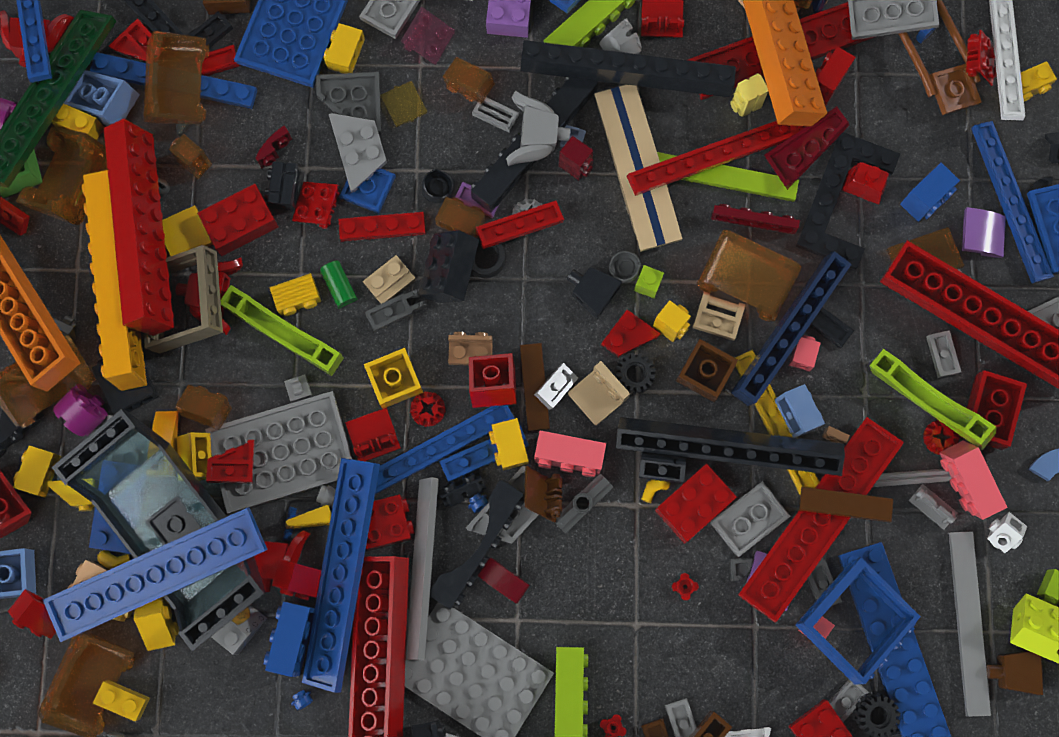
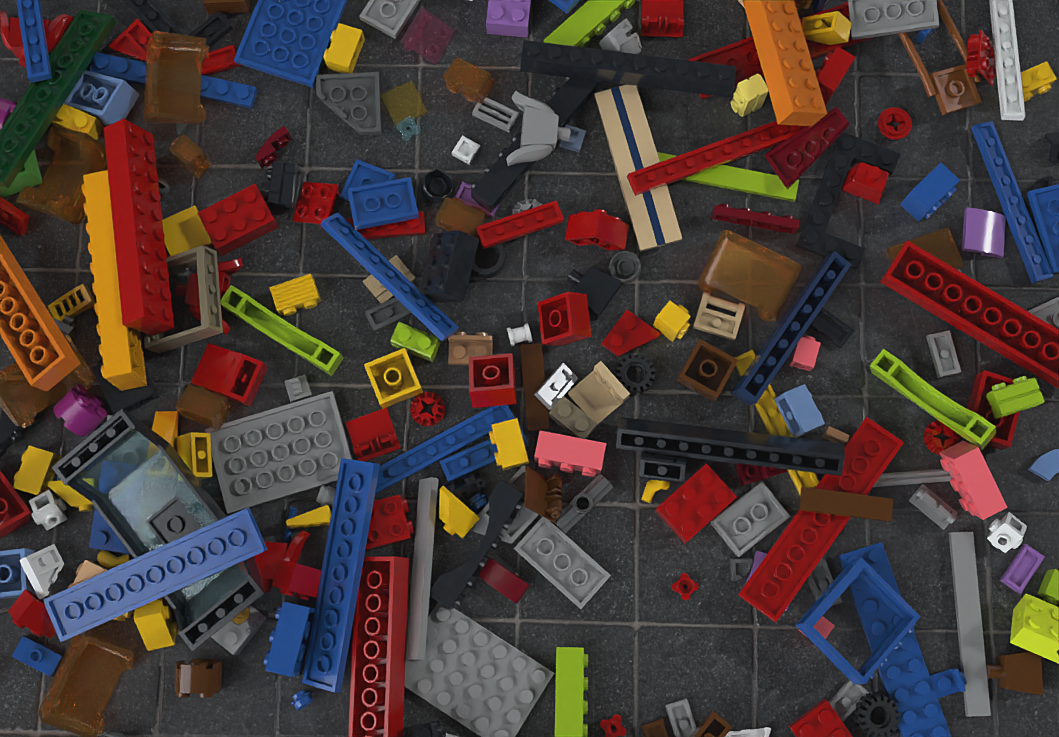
yellow brick [93,680,150,722] -> none
red wing [206,440,255,484] -> none
green brick [320,261,358,309] -> none
light grey wing [329,113,387,193] -> none
dark red brick [559,135,594,181] -> none
lime brick [634,265,664,298] -> none
none -> blue plate [12,636,64,677]
none -> white wing [19,544,64,599]
none -> white brick [29,490,67,530]
none -> yellow slope [48,283,96,322]
none -> reddish brown brick [174,659,222,698]
none -> red slope [190,343,268,407]
none -> blue plate [320,212,459,342]
none -> blue plate [347,177,419,230]
none -> lime brick [390,322,441,362]
none -> clear light blue plate [396,116,421,141]
none -> yellow slope [439,486,480,538]
none -> white tile [452,135,481,165]
none -> white bush [507,323,532,347]
none -> light grey plate [514,517,611,609]
none -> red brick [537,292,591,347]
none -> dark tan brick [549,396,597,439]
none -> red brick [565,209,629,251]
none -> dark red slope [734,463,787,486]
none -> yellow slope [801,11,852,45]
none -> red gear [877,107,912,141]
none -> blue bracket [930,667,967,698]
none -> lime brick [986,376,1044,419]
none -> medium lavender tile [999,544,1045,594]

